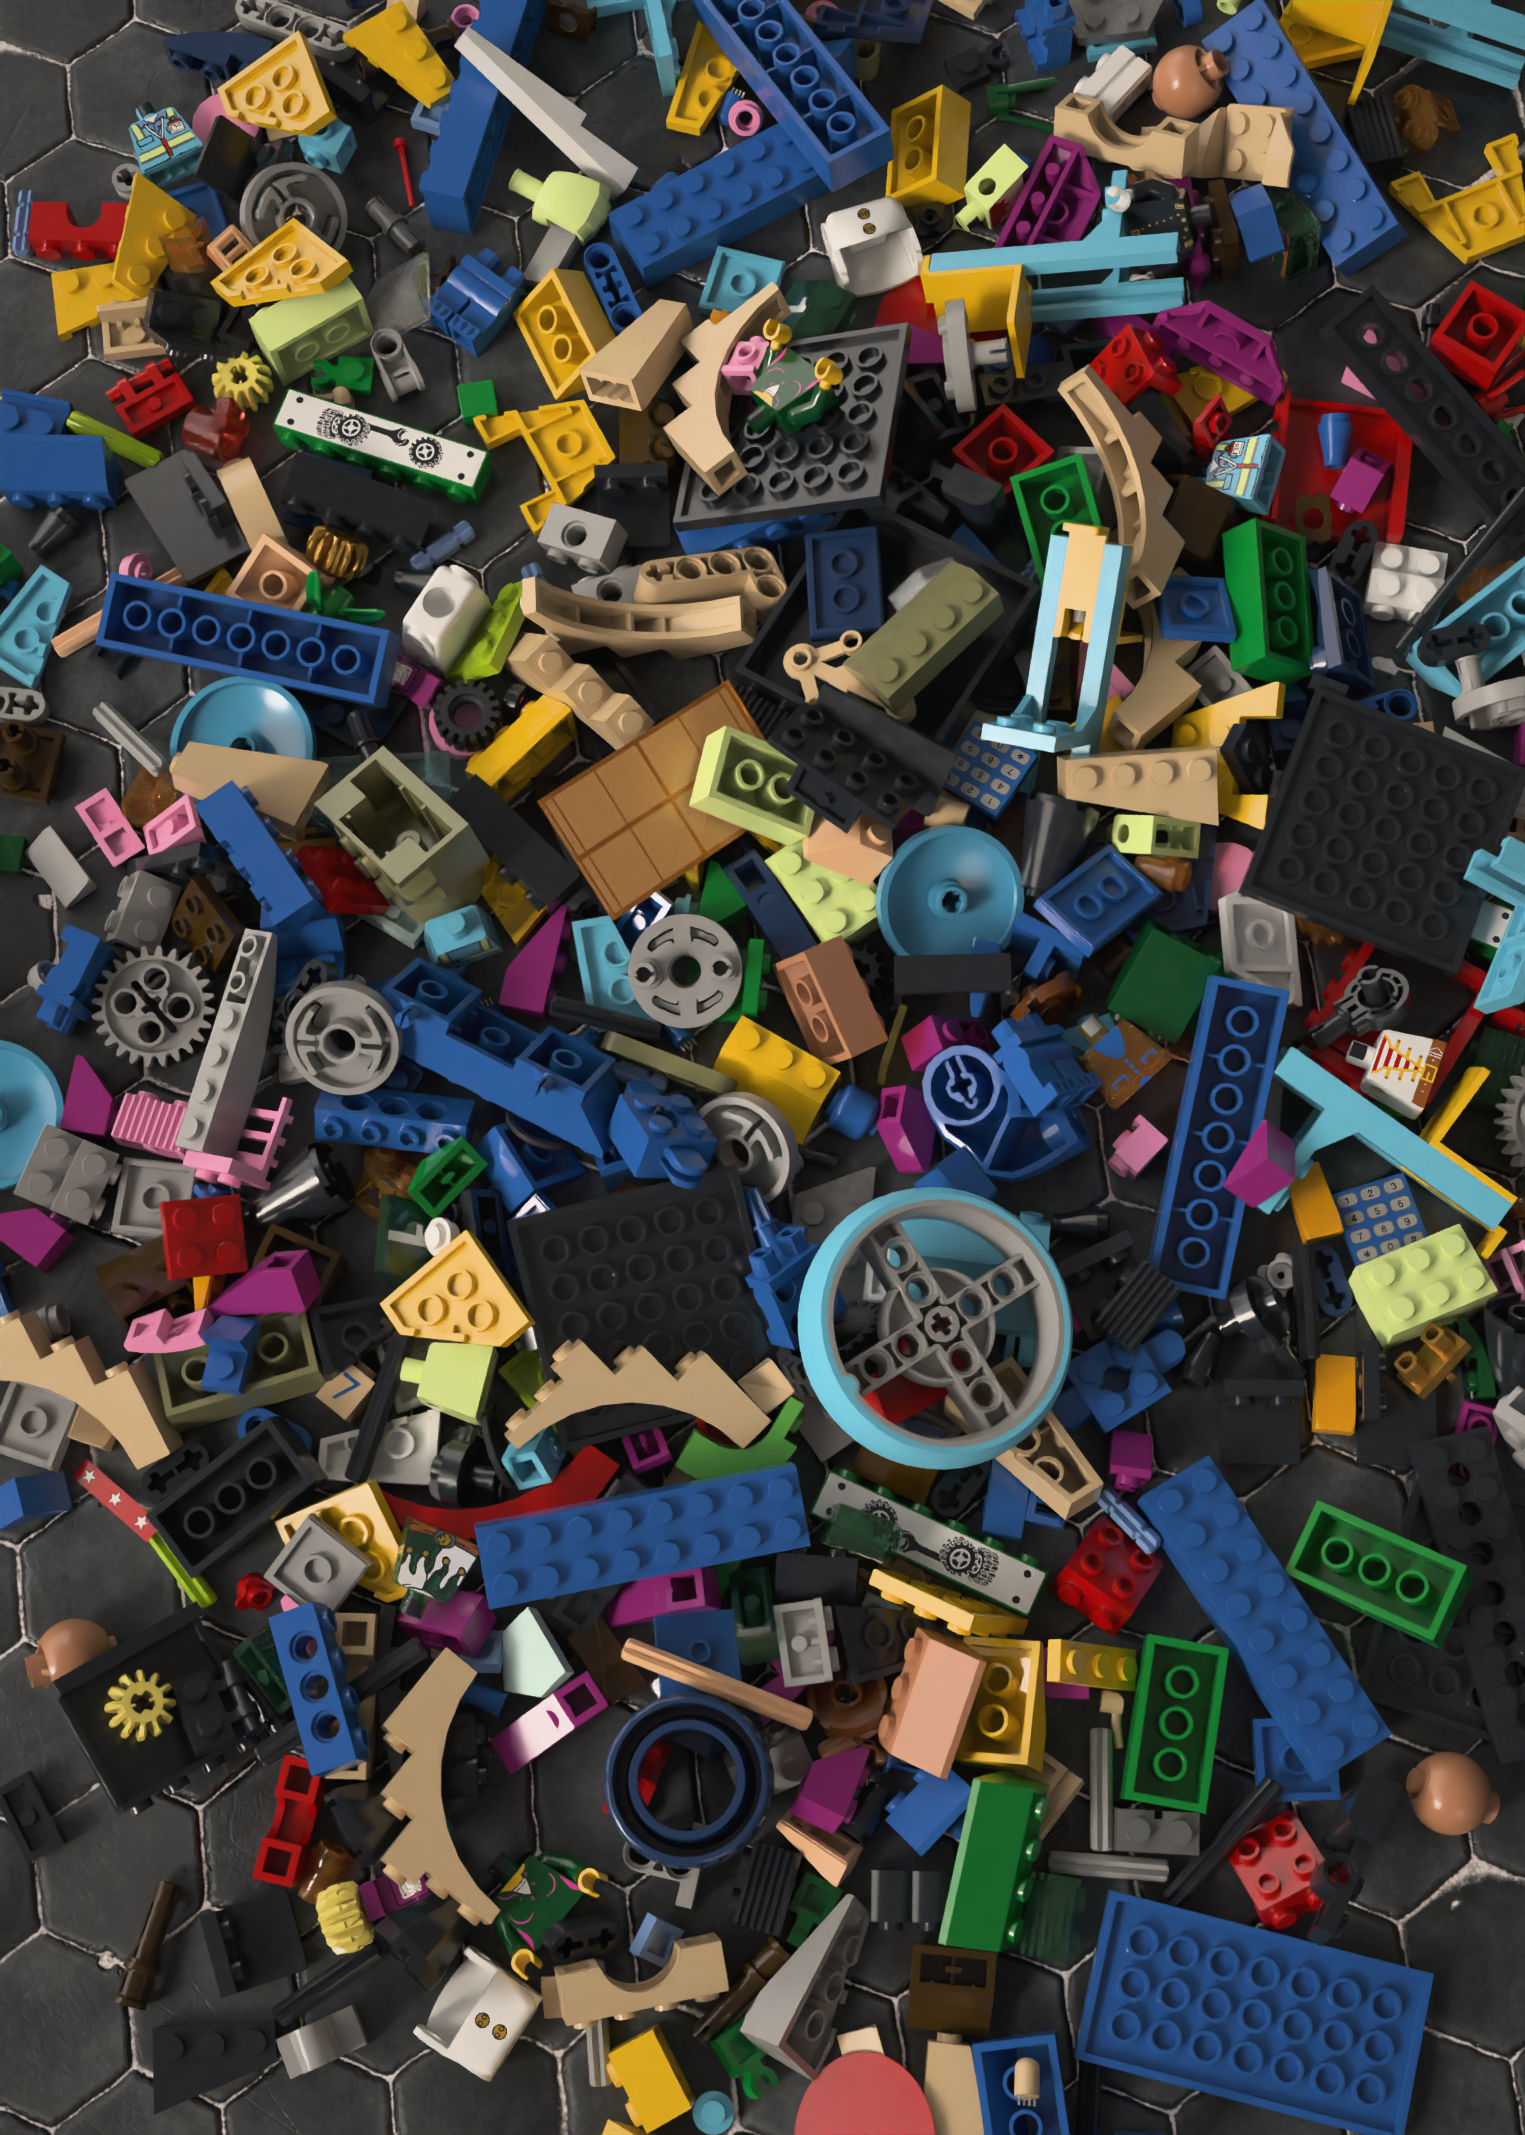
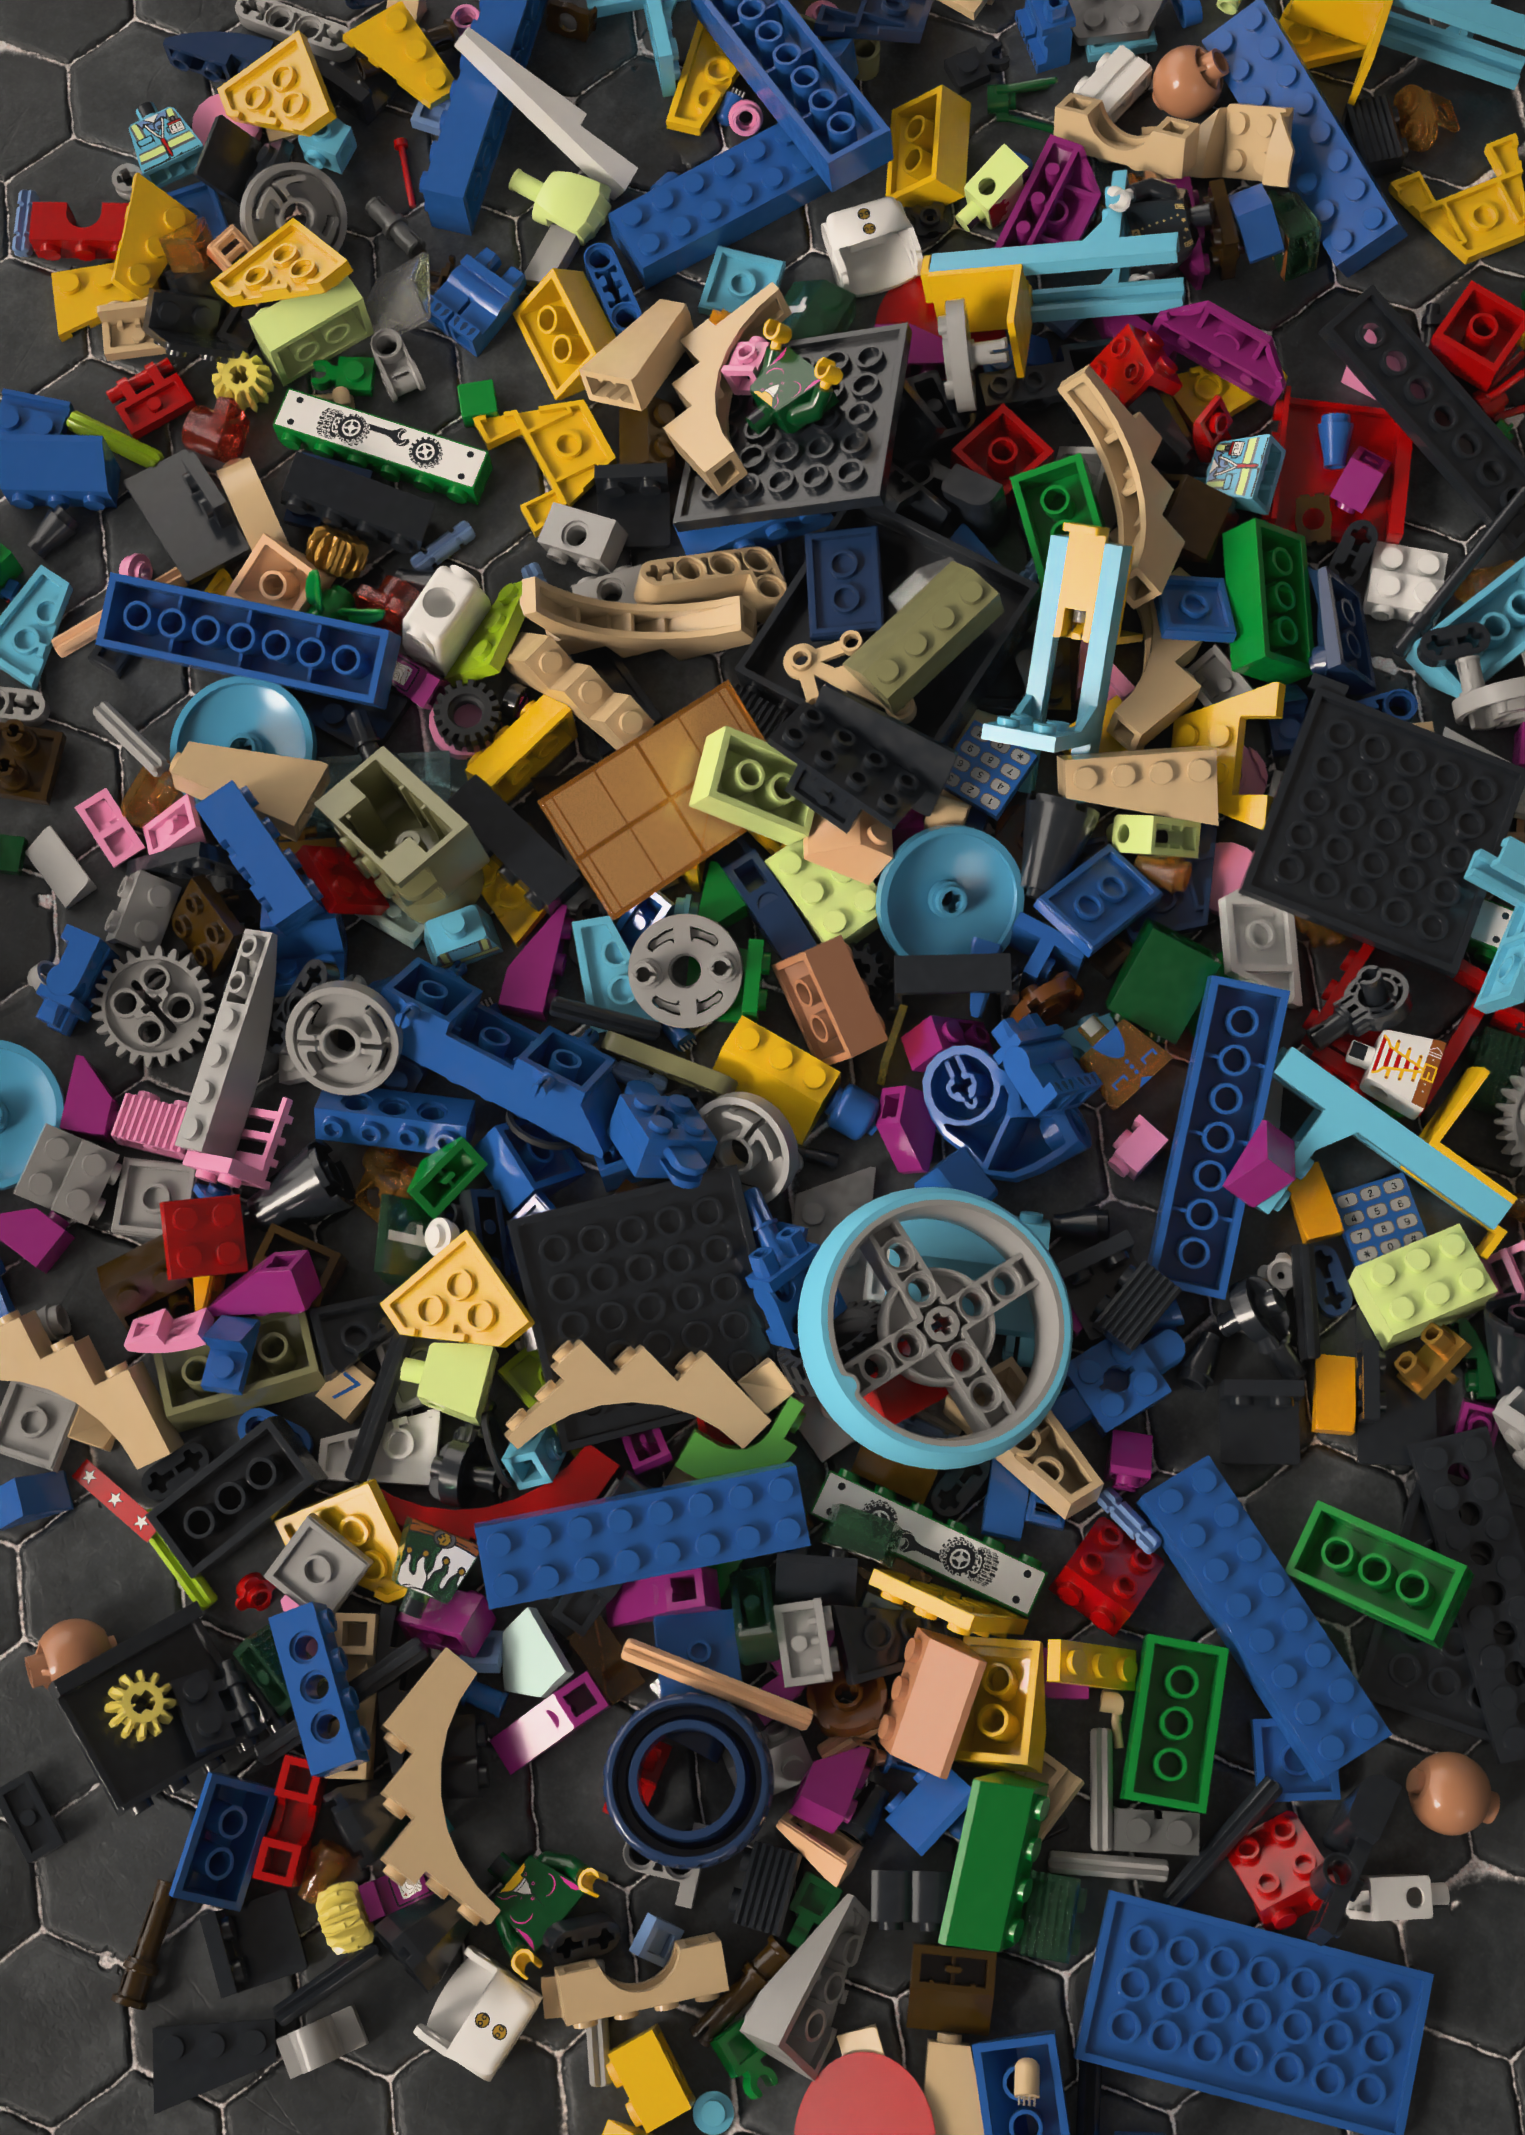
black plate [1220,723,1273,795] -> none
none -> blue slope [169,1772,277,1912]
none -> clear red piece [353,575,420,637]
none -> white torso [1346,1874,1450,1921]

